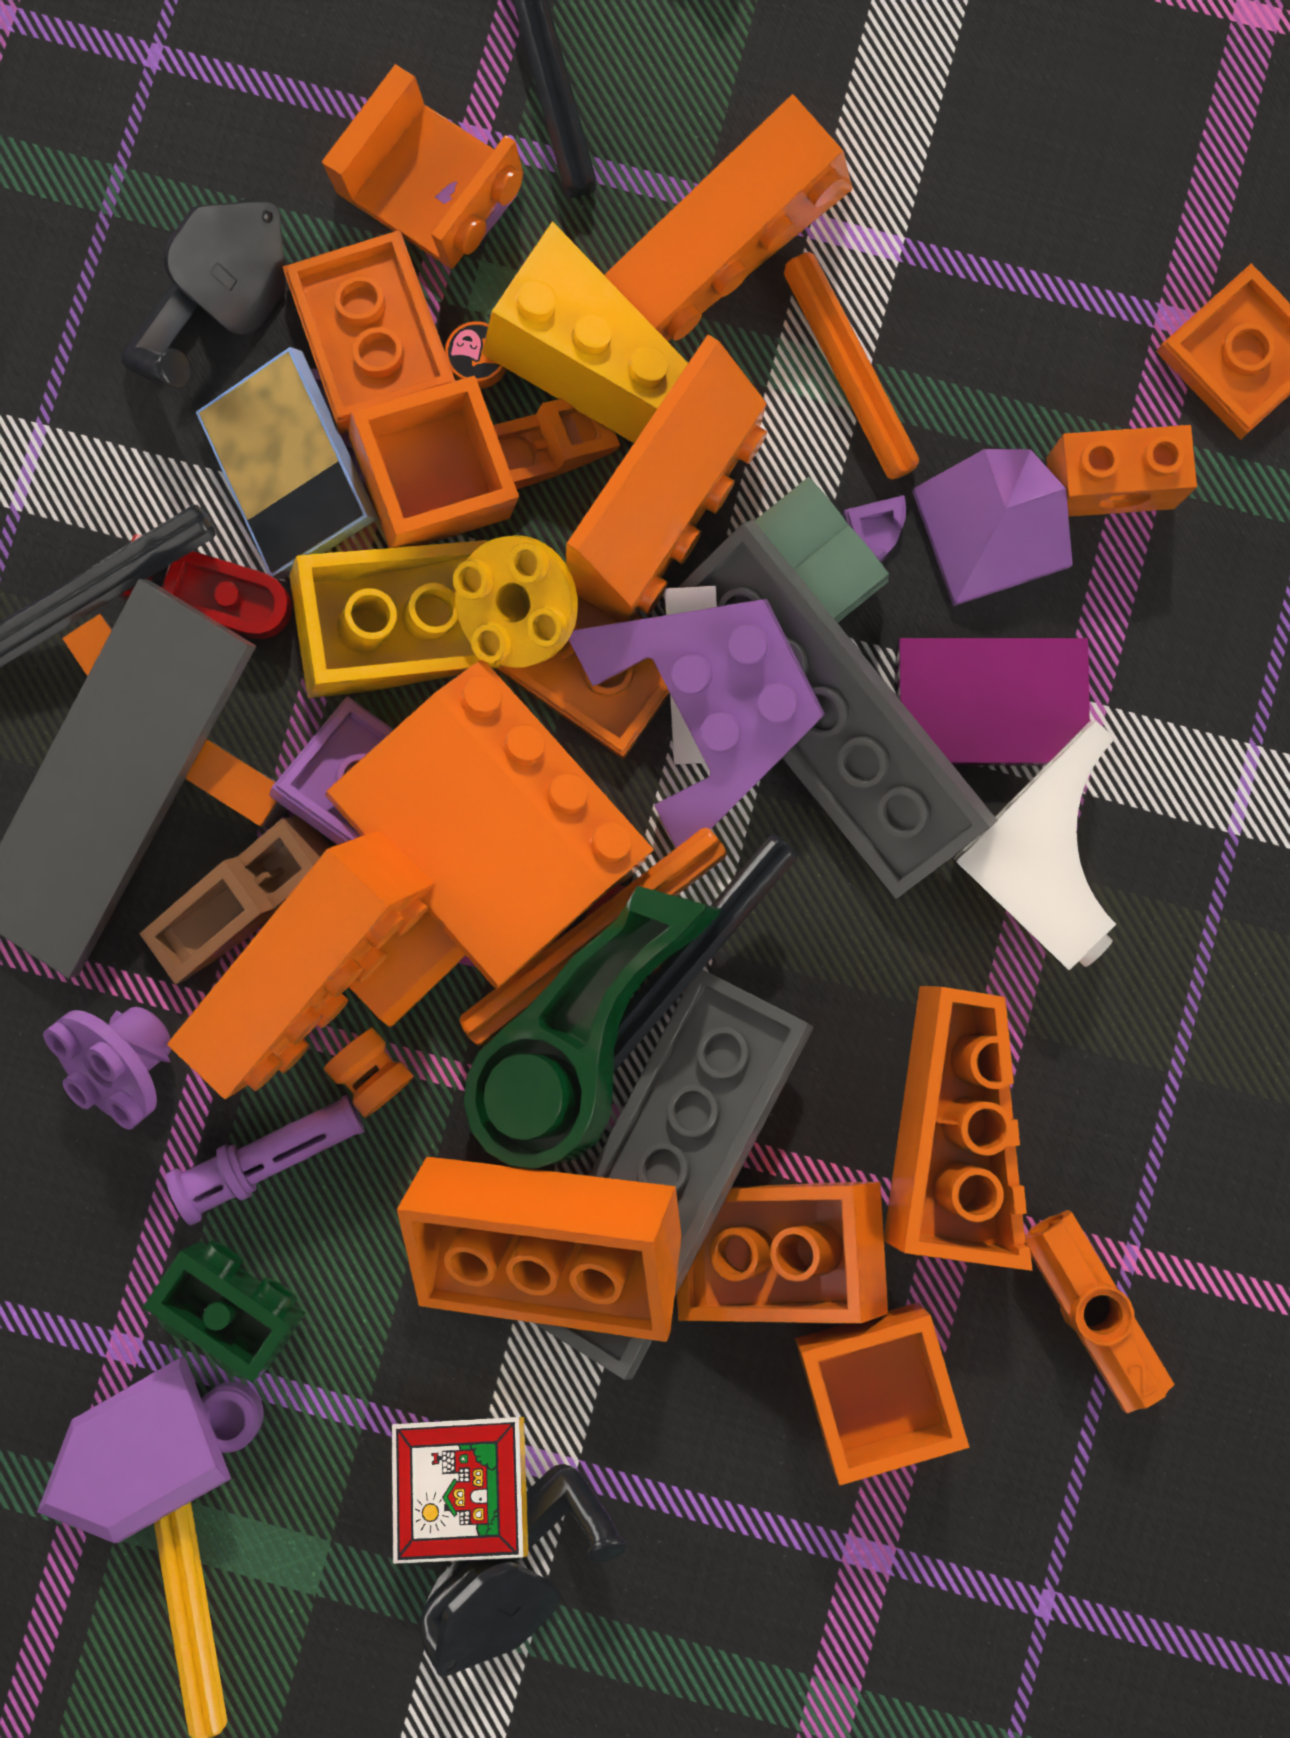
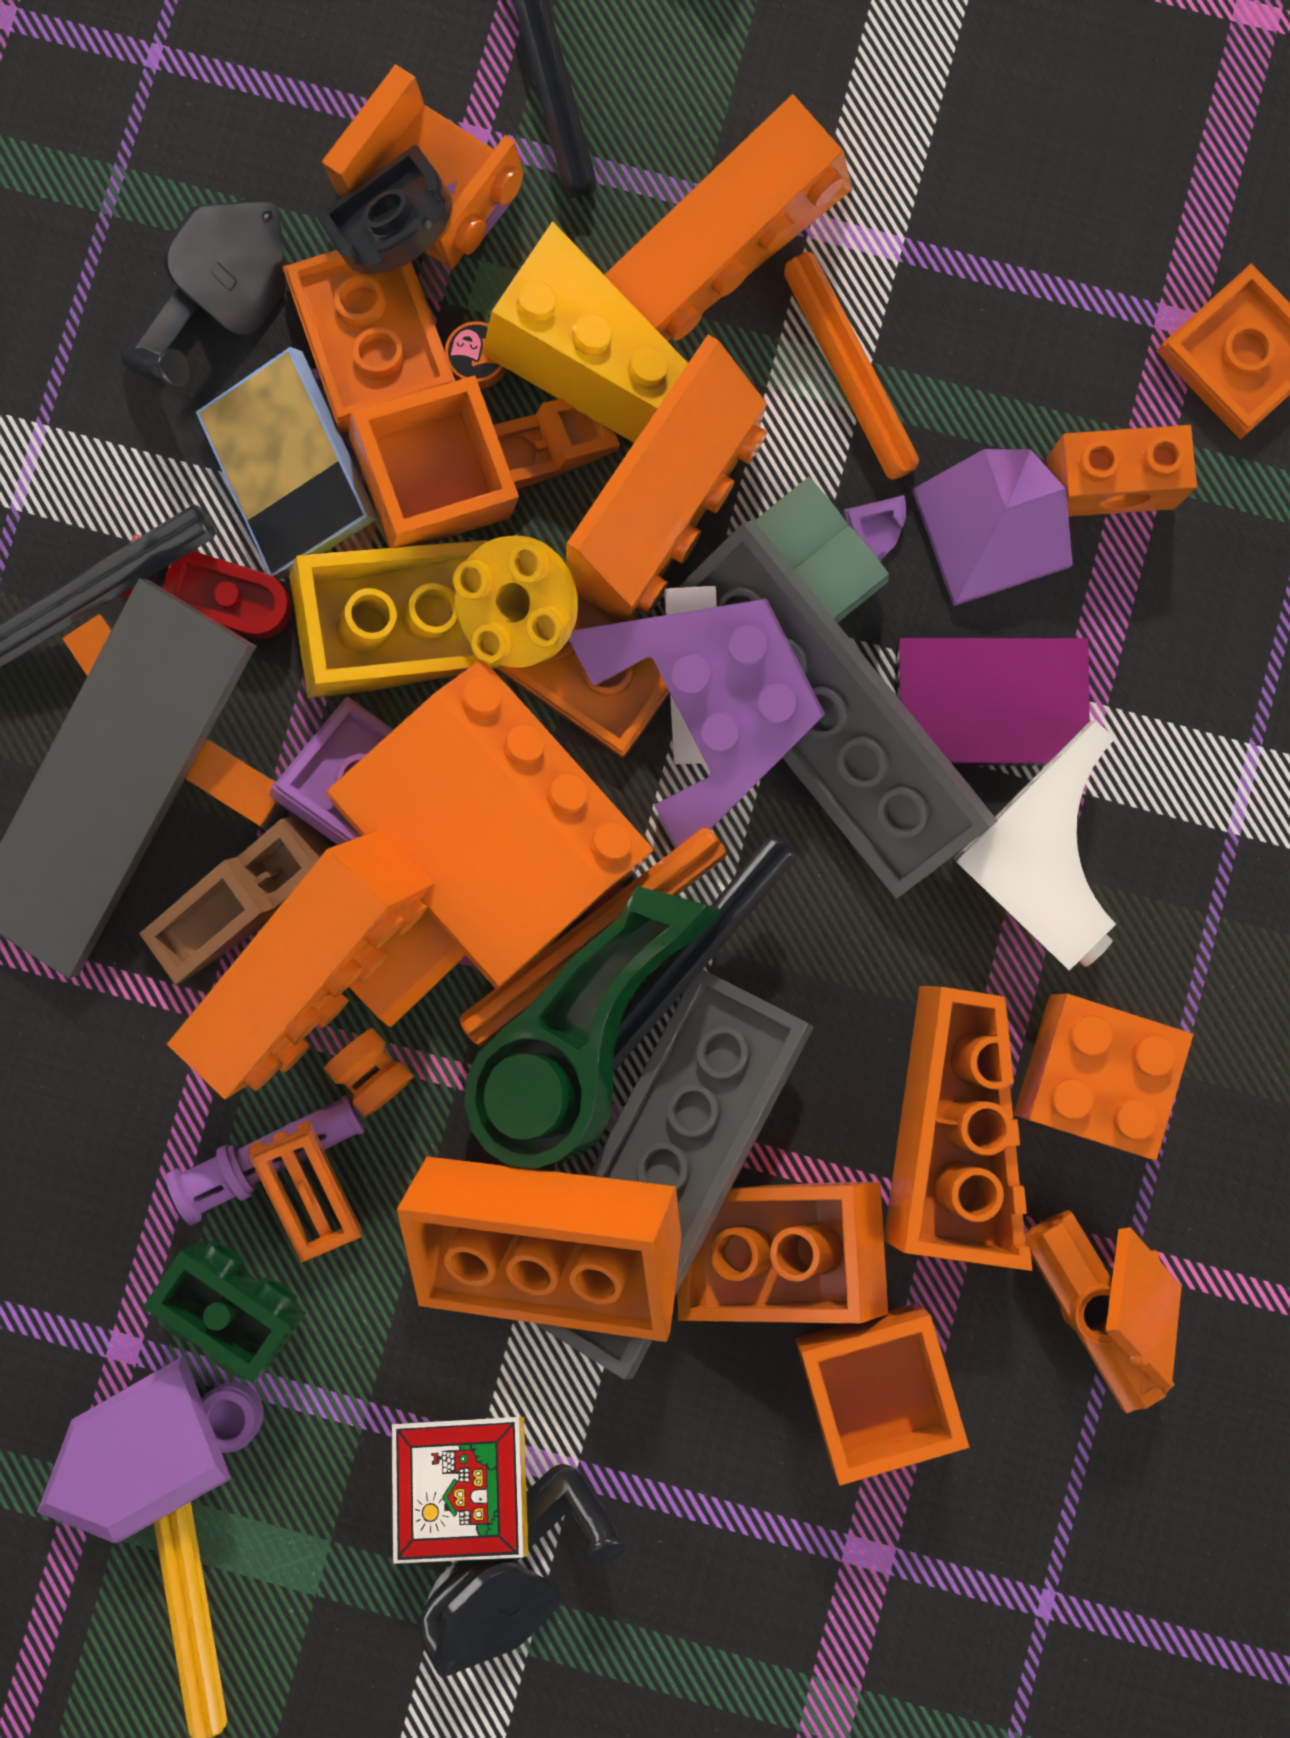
medium lavender plate [43,1007,171,1130] -> none
none -> orange tile [248,1120,362,1263]
none -> black tile [317,144,452,275]
none -> orange piece [1013,994,1194,1160]
none -> orange piece [1106,1227,1182,1388]

